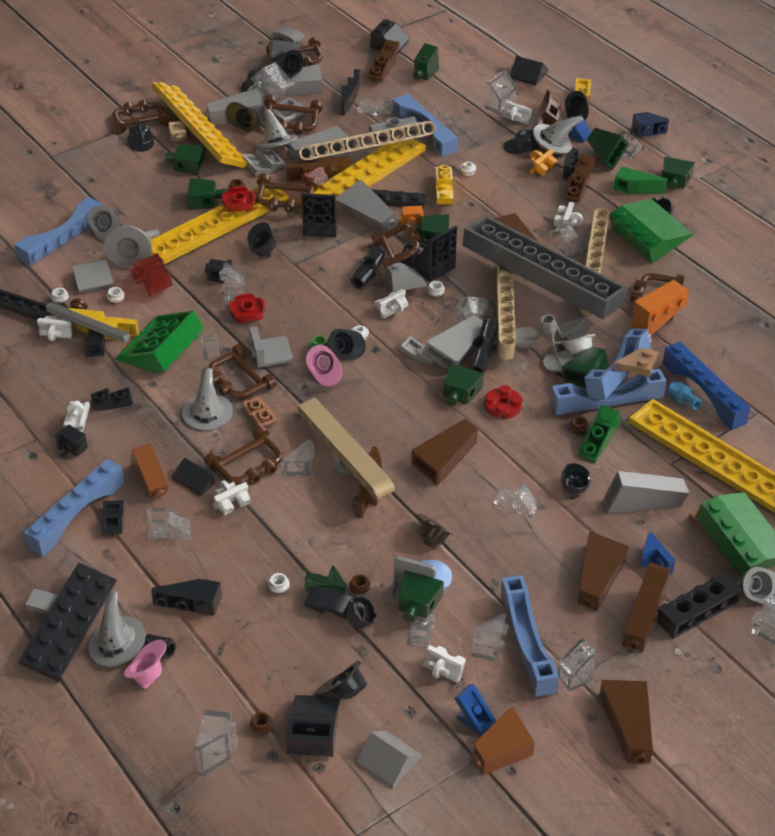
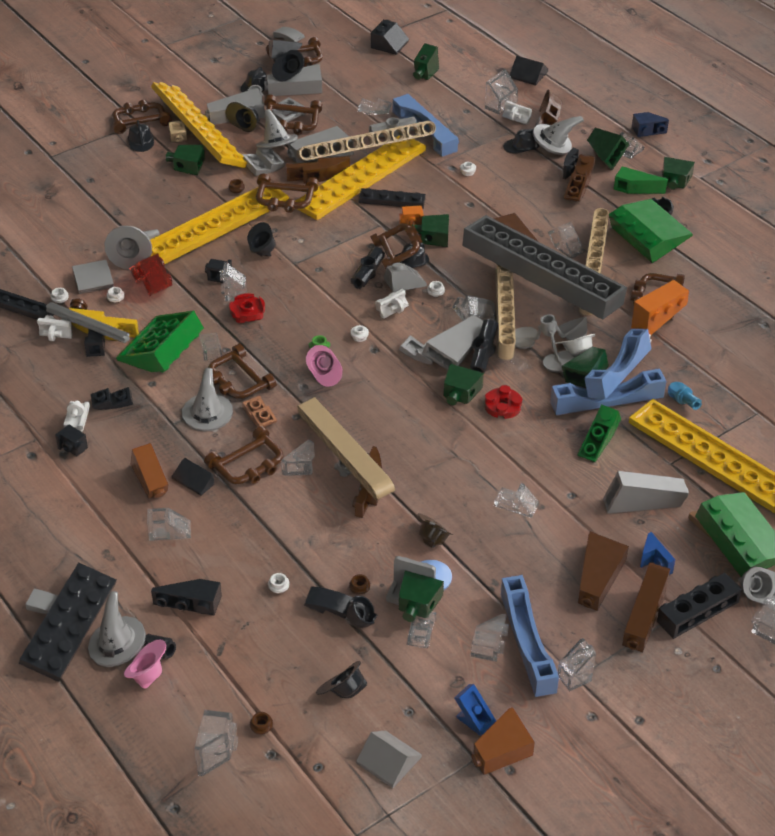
medium blue arch [14,197,103,266] -> none
medium blue arch [24,459,125,558] -> none
light grey piece [87,205,120,242] -> none
black slope [101,500,124,535] -> none
dark green torso [187,178,226,210] -> none
white hips [212,480,250,515] -> none
red plate [222,186,256,213] -> none
light grey bracket [247,327,293,368] -> none
clear slope [251,62,295,101] -> none
black slope [286,695,340,757] -> none
clear red panel [301,166,329,186] -> none
black slope [301,193,338,237] -> none
clear green slope [304,565,347,595] -> none
black piece [324,329,366,359] -> none
light grey slope [336,180,398,232] -> none
black slope [341,69,360,115] -> none
reddish brown slope [367,40,400,80] -> none
reddish brown slope [411,419,478,485] -> none
black slope [416,226,457,282] -> none
white hips [423,646,466,683] -> none
yellow slope [436,165,454,205] -> none
light orange hips [529,149,558,176] -> none
white hips [554,202,583,234] -> none
black hair [560,463,591,494] -> none
black piece [565,91,589,120] -> none
blue slope [568,115,592,143] -> none
reddish brown plate [569,415,588,433] -> none
yellow plate [575,78,591,101] -> none
reddish brown slope [599,680,653,764] -> none
medium nougat wing [614,348,659,377] -> none
blue arch [662,341,750,430] -> none

